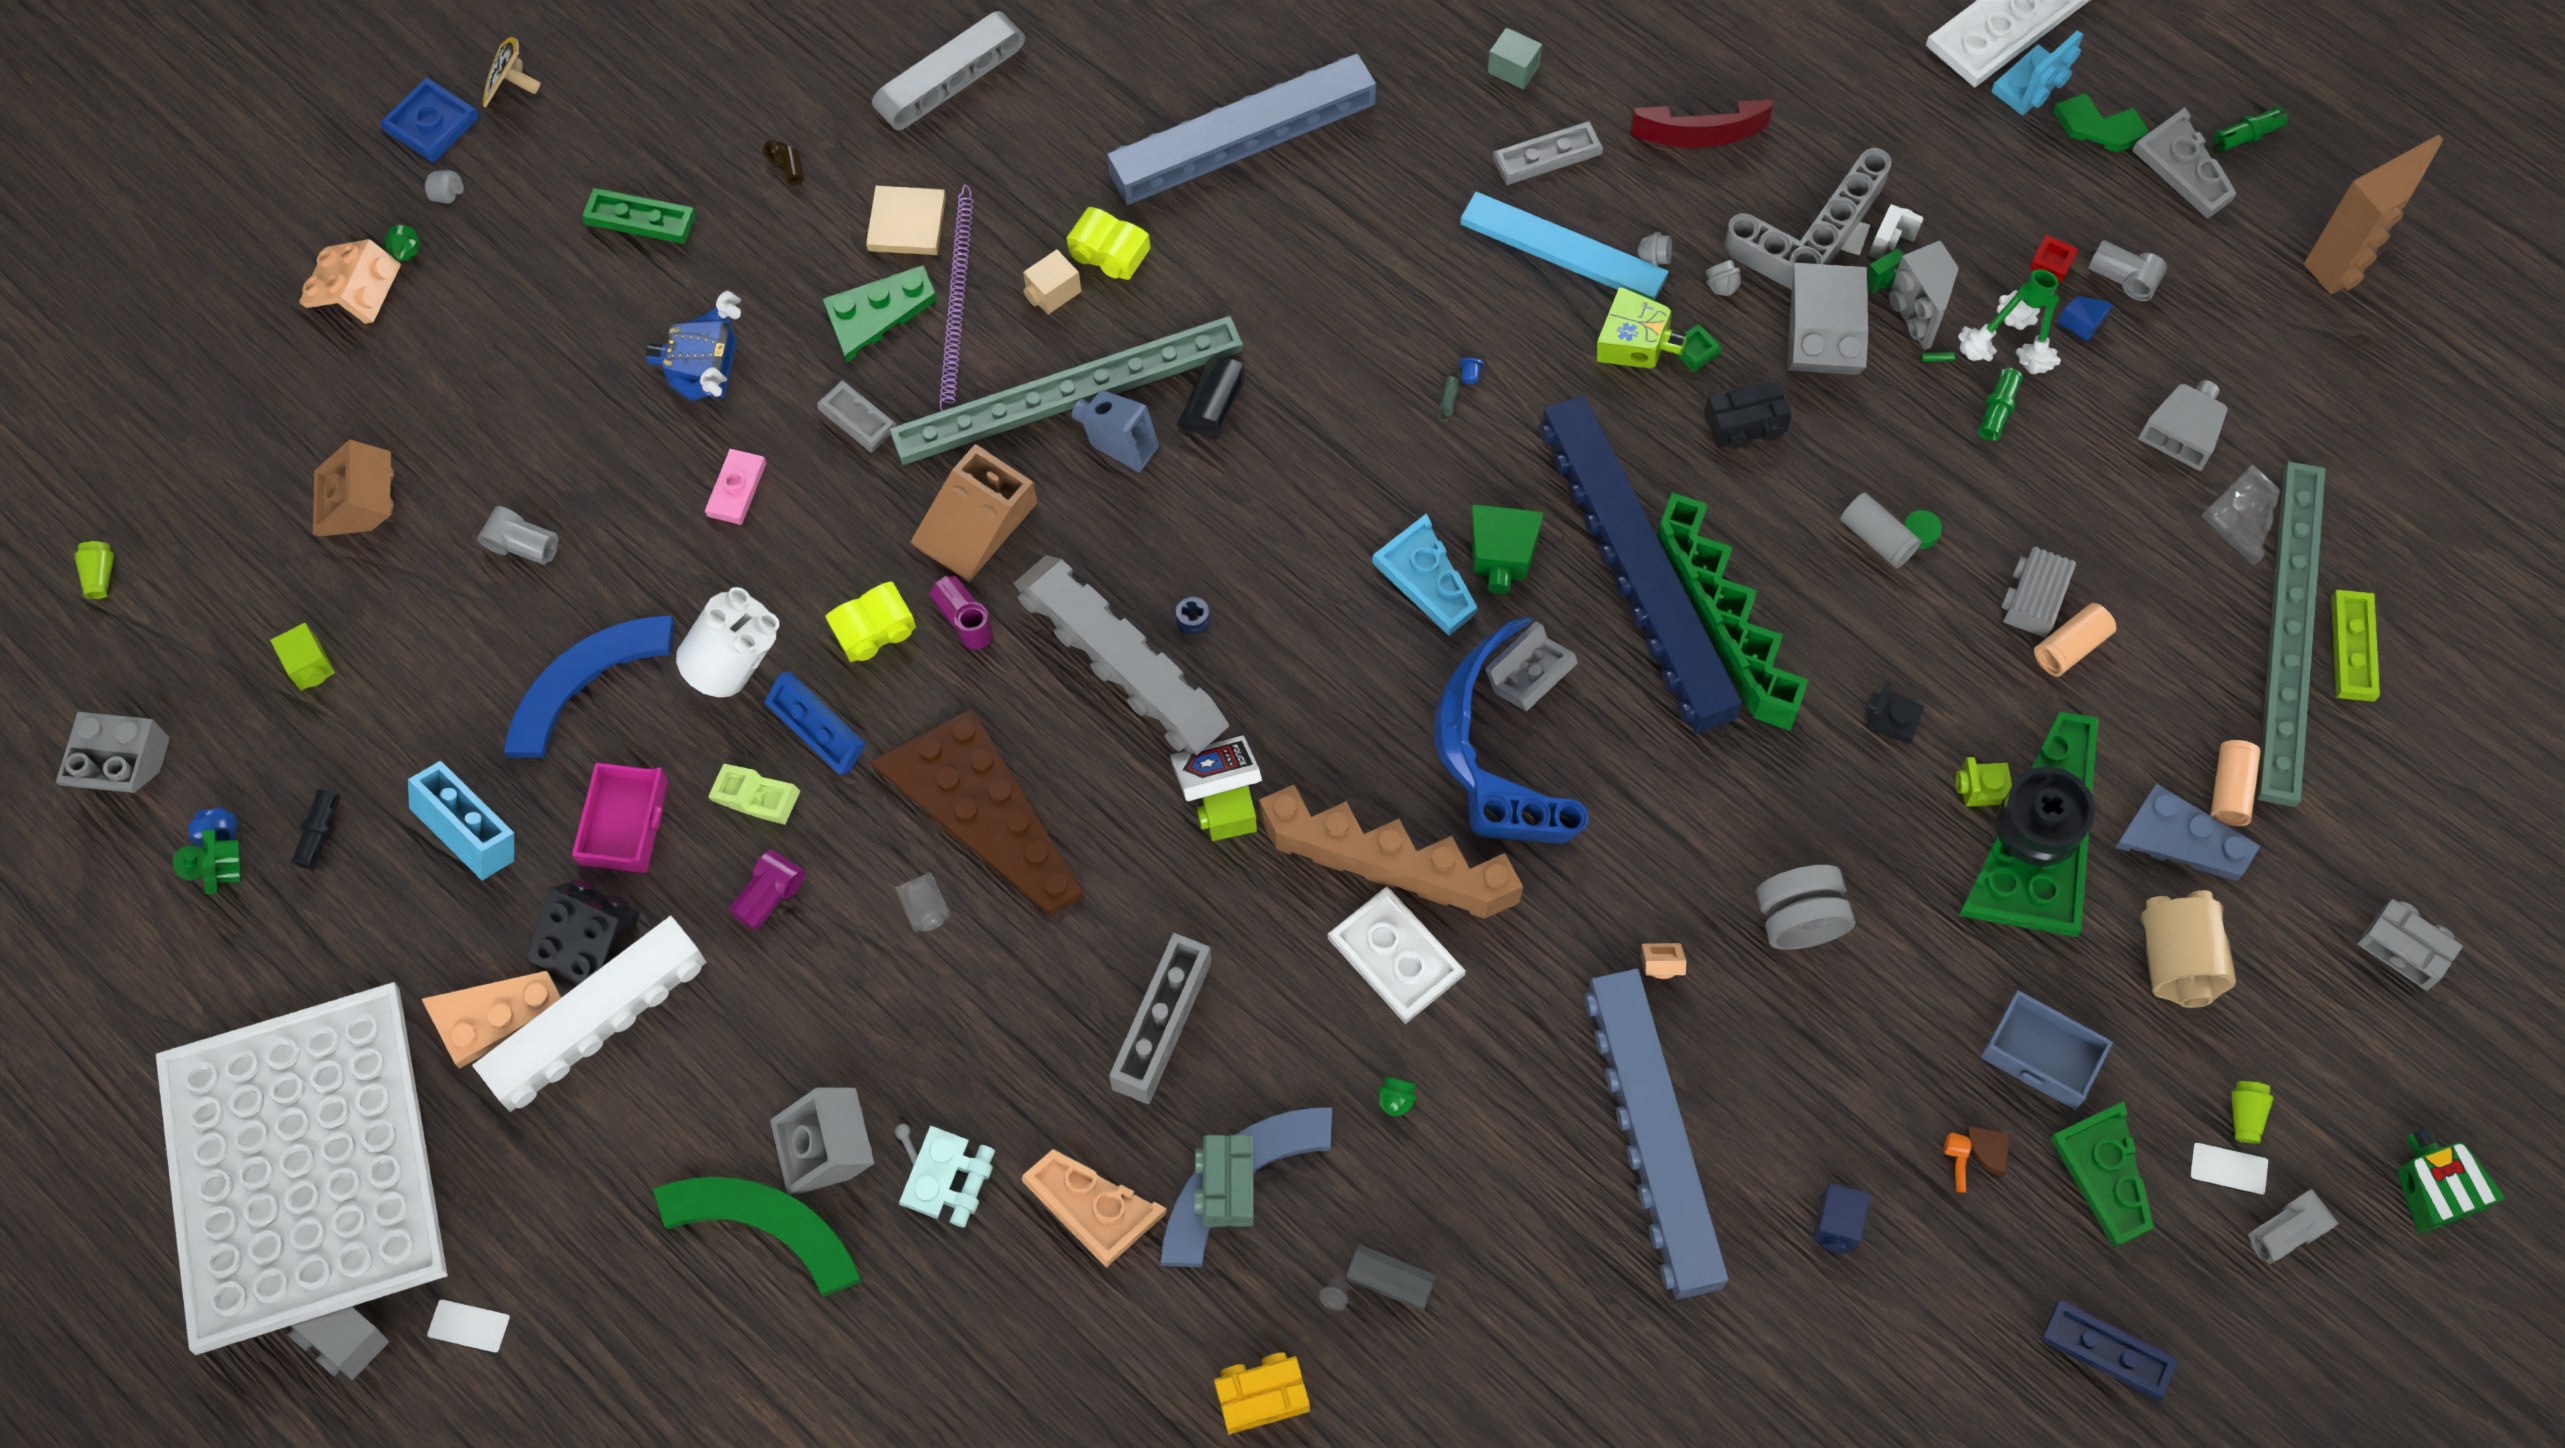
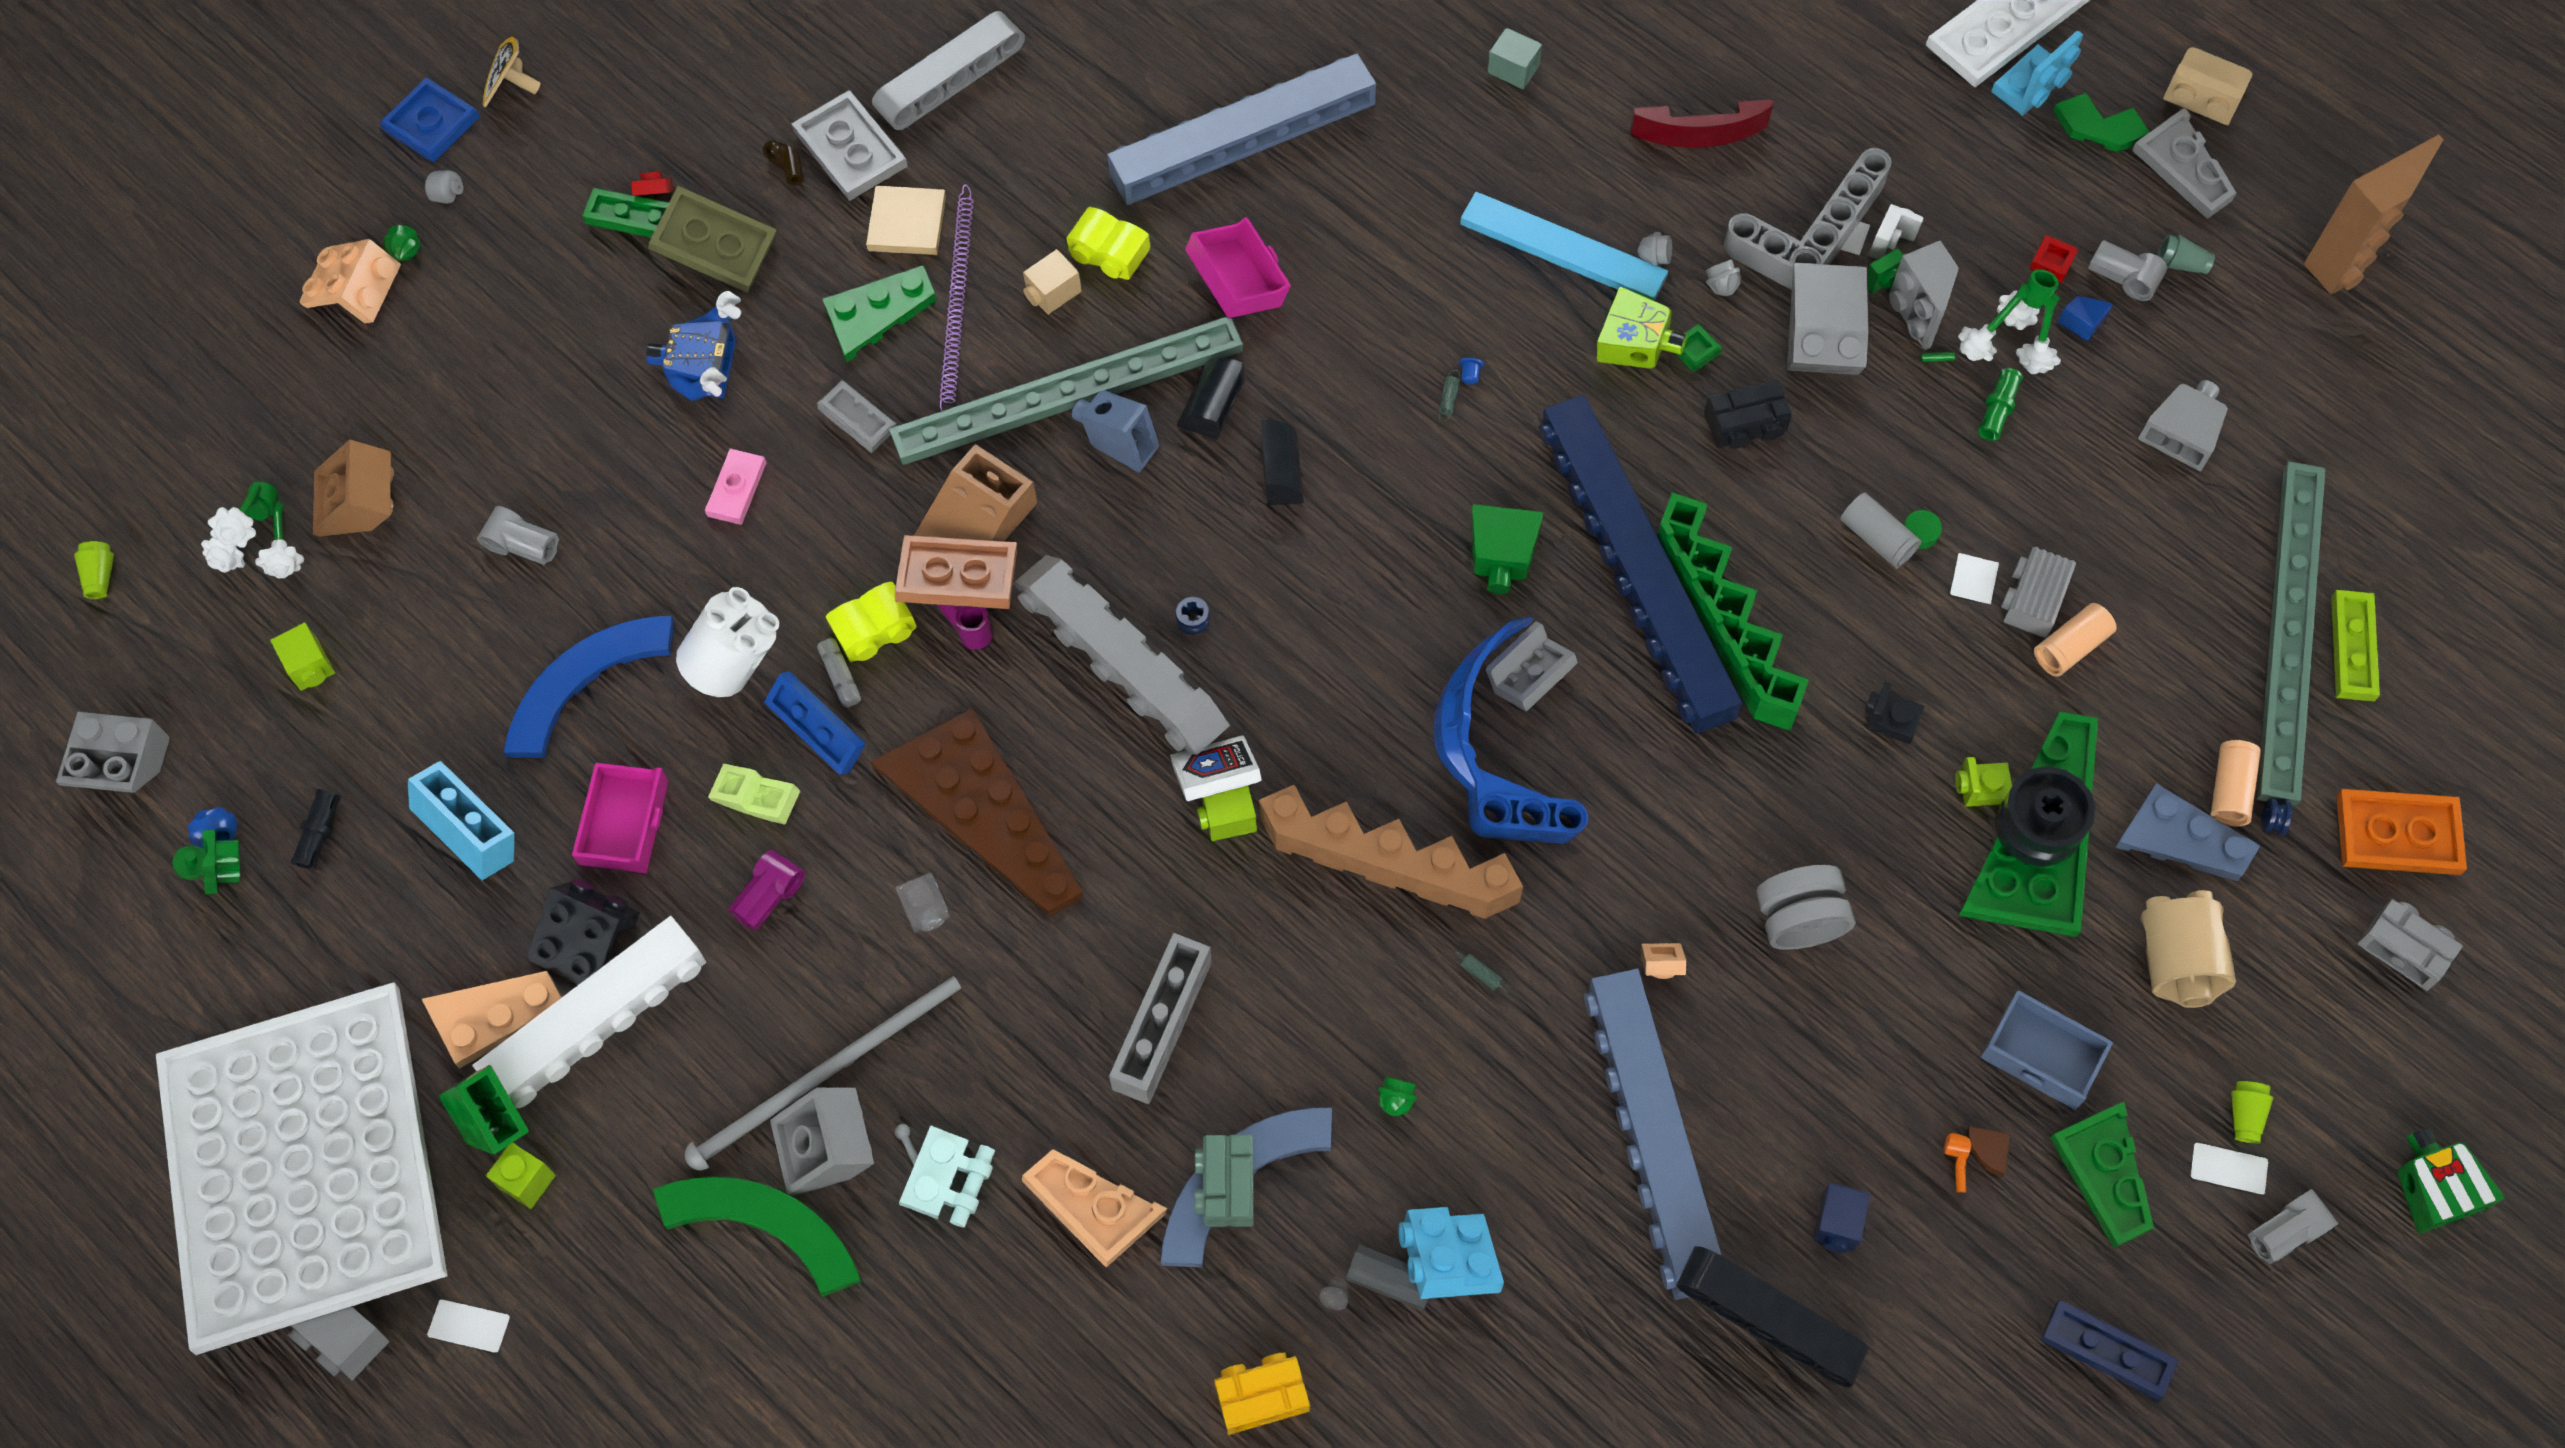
white tile [1328,886,1465,1024] -> none
medium azure wing [1372,514,1477,636] -> none
light grey tile [1493,121,1603,185] -> none
clear wing [2201,465,2280,566] -> none
green pin [2213,106,2288,153] -> none
none -> white plant [201,482,304,579]
none -> green torso [439,1065,529,1154]
none -> lime brick [486,1143,556,1209]
none -> red plate [631,171,673,196]
none -> olive plate [648,186,777,293]
none -> light grey bar [685,976,962,1170]
none -> light grey plate [791,90,908,201]
none -> light grey axle [817,638,861,708]
none -> nougat plate [895,535,1017,609]
none -> dark pink container [1185,217,1291,318]
none -> black brick [1261,420,1304,506]
none -> medium azure plate [1398,1207,1504,1299]
none -> sand green piece [1455,952,1508,993]
none -> black beam [1676,1246,1869,1388]
none -> white sticker [1950,553,1999,604]
none -> sand green cone [2157,234,2215,274]
none -> tan bracket [2163,47,2252,126]
none -> dark blue bush [2261,798,2292,836]
none -> orange plate [2336,789,2467,875]

